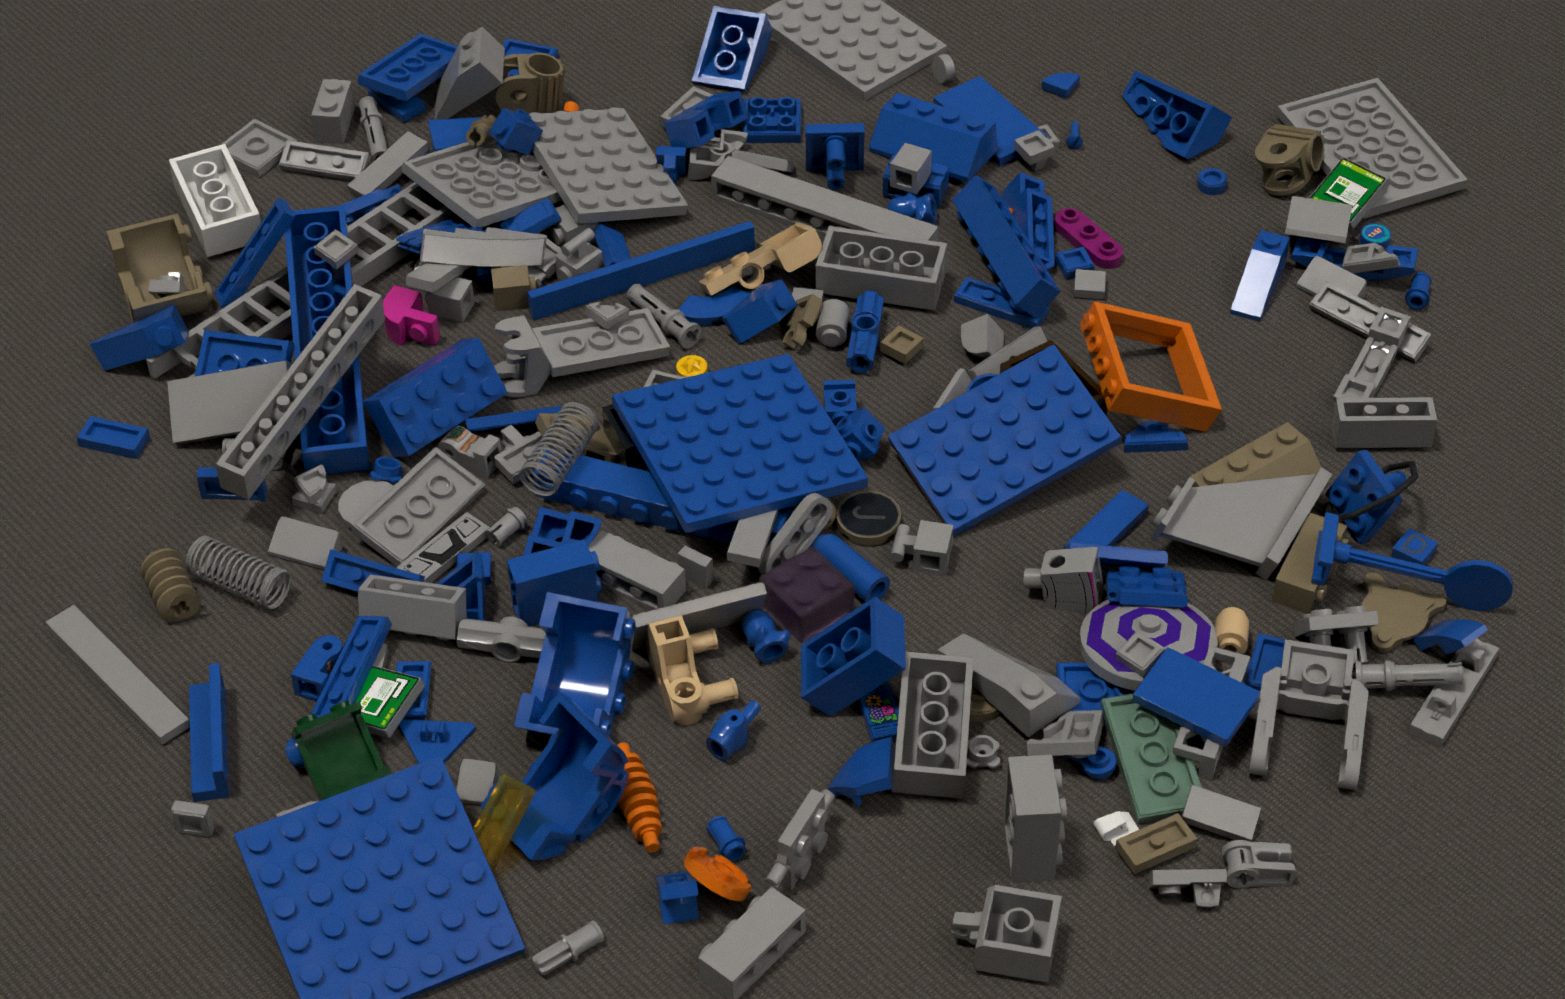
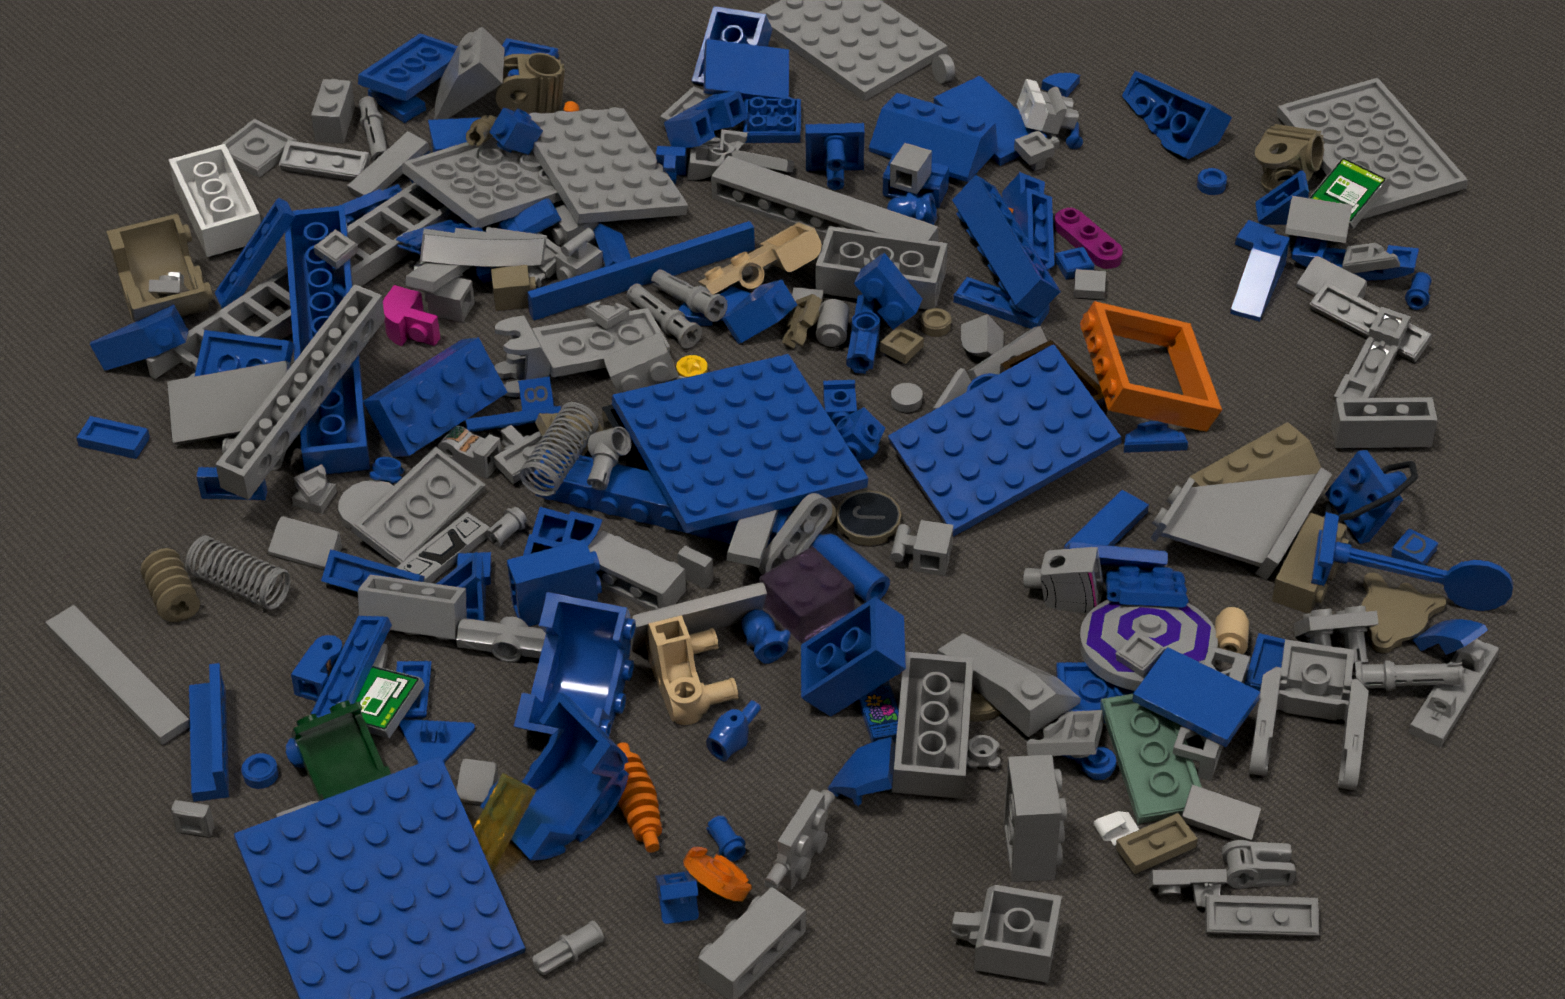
blue tile [1360,223,1391,249] -> none
none -> blue tile [241,753,279,789]
none -> blue tile [518,376,554,411]
none -> light grey pin [587,427,632,490]
none -> light grey brick [603,333,679,393]
none -> light grey pin [651,270,728,322]
none -> blue tile [703,39,789,99]
none -> blue brick [854,253,923,330]
none -> light grey tile [891,383,923,413]
none -> dark tan tile [920,308,951,337]
none -> hips [1017,79,1079,134]
none -> light grey tile [1205,895,1319,937]
none -> blue tile [1235,220,1276,250]
none -> blue slope [1255,170,1309,225]

